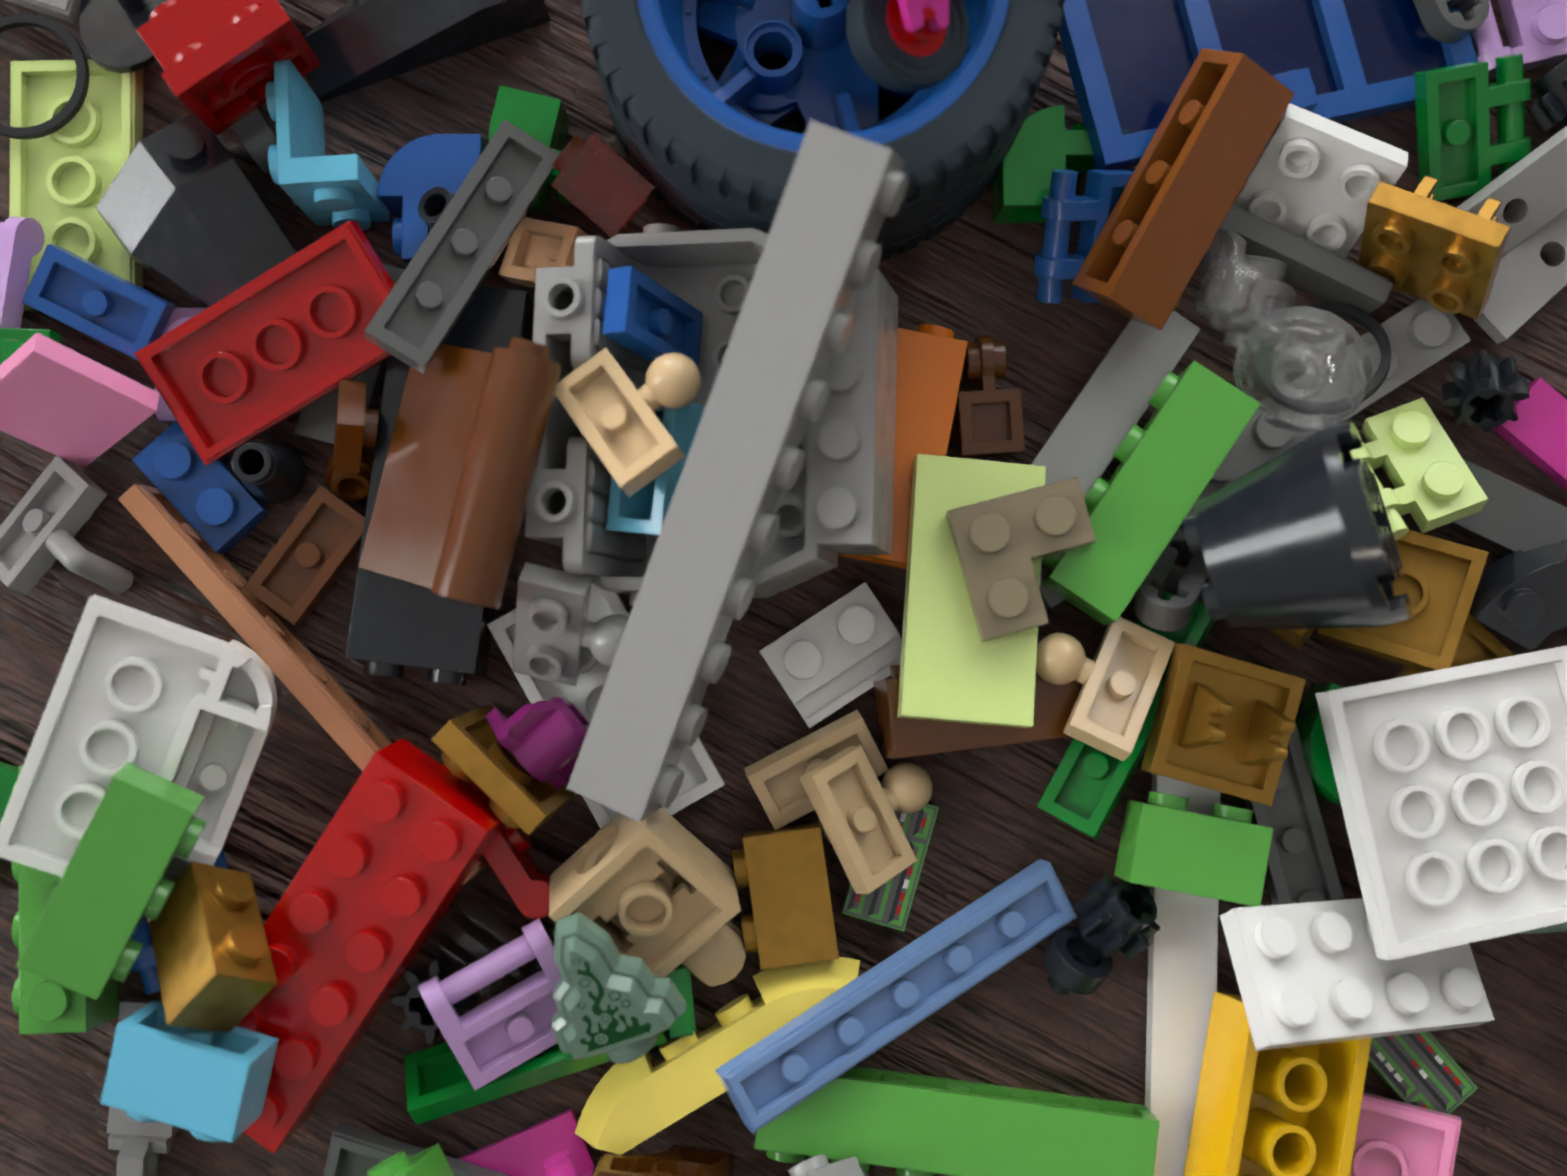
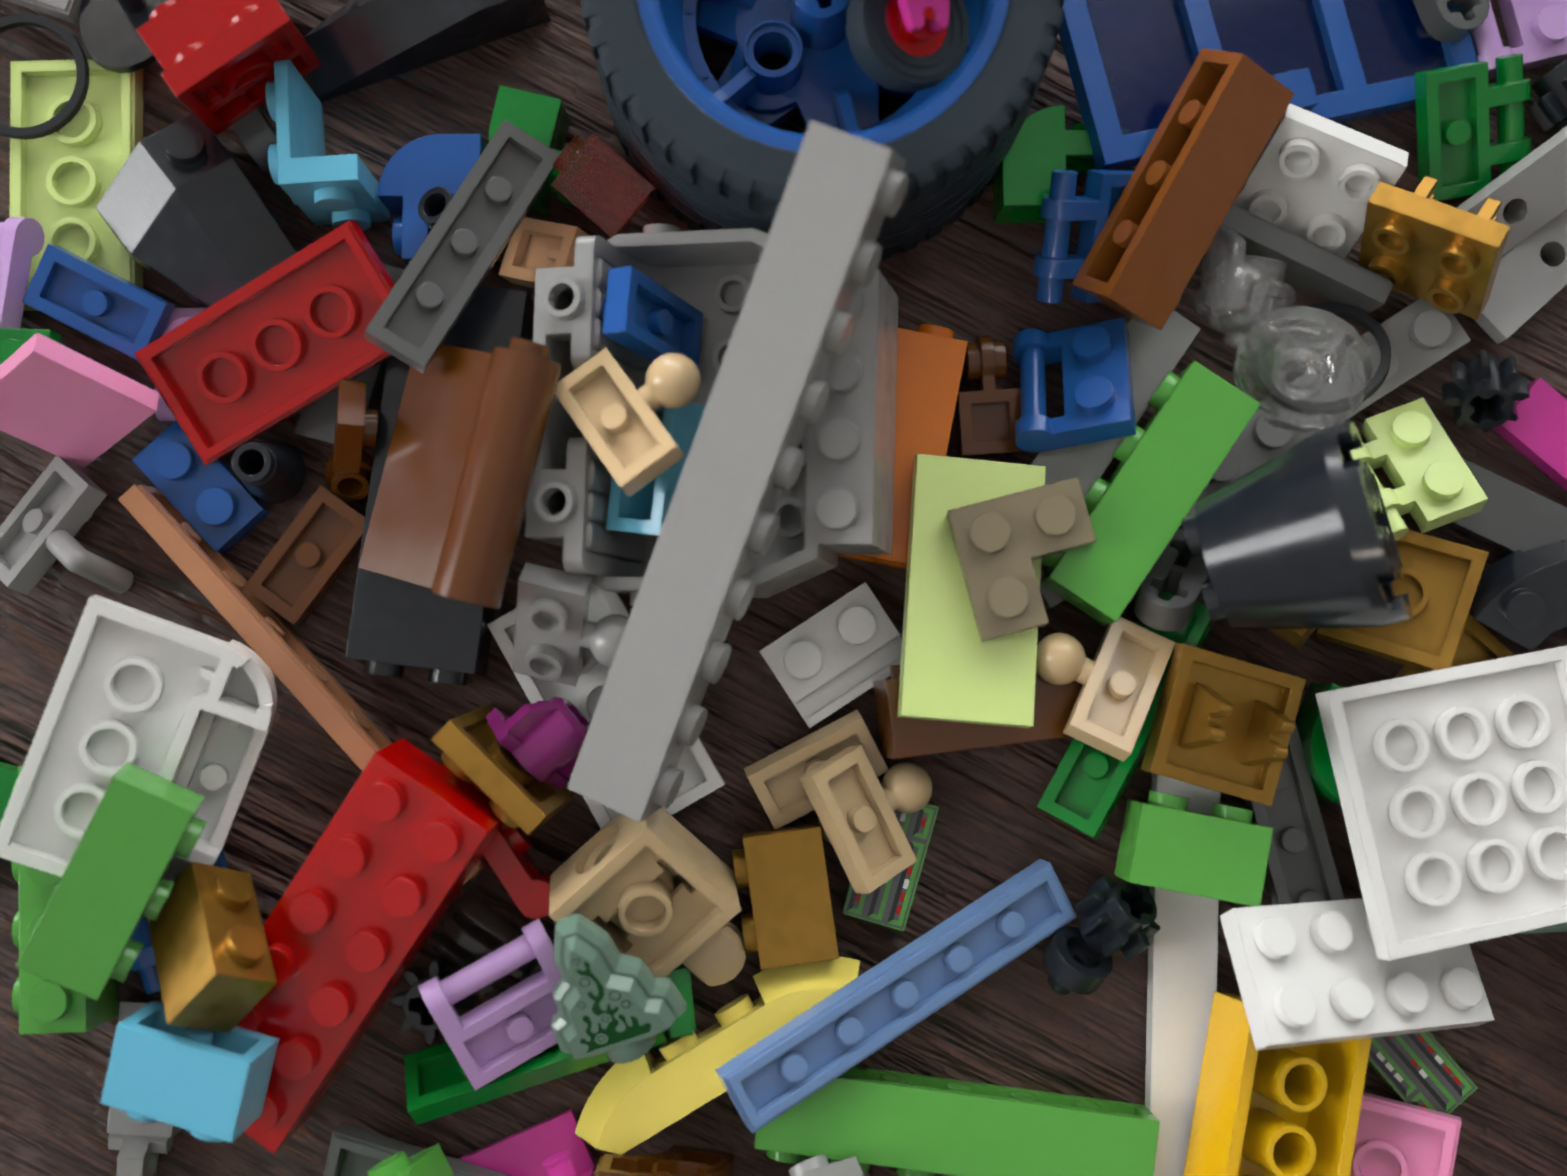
none -> blue plate [1013,317,1136,453]

